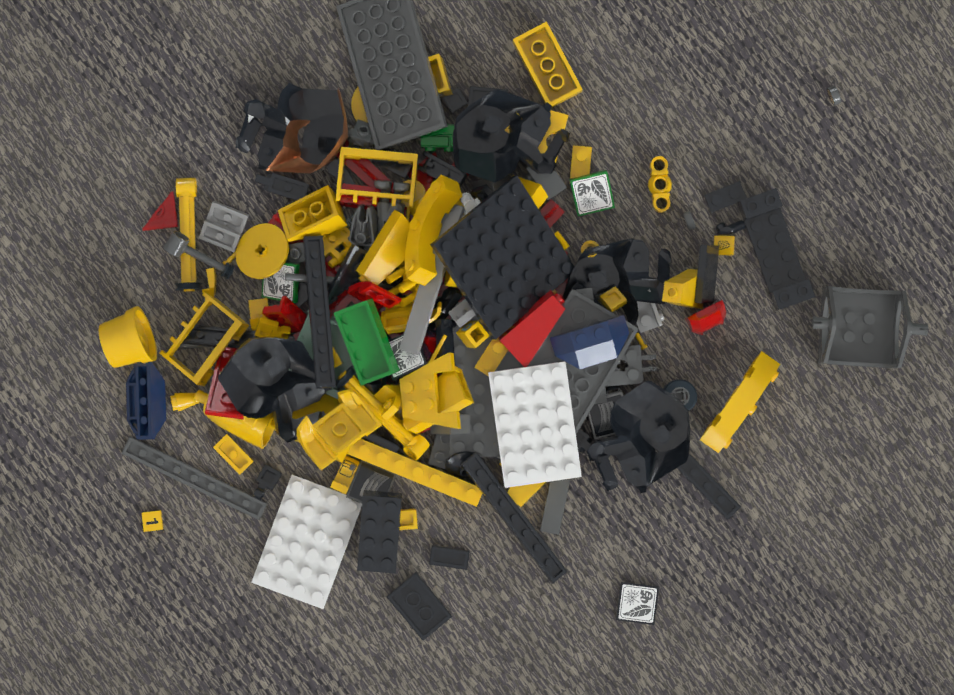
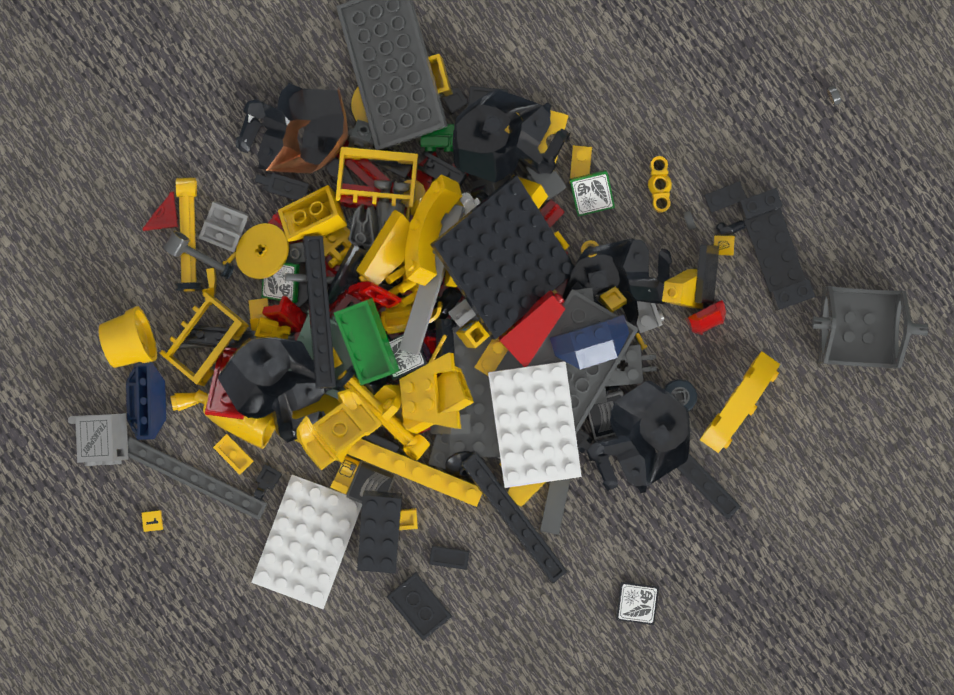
yellow brick [512,21,583,108] -> none
none -> light grey container [68,413,128,466]

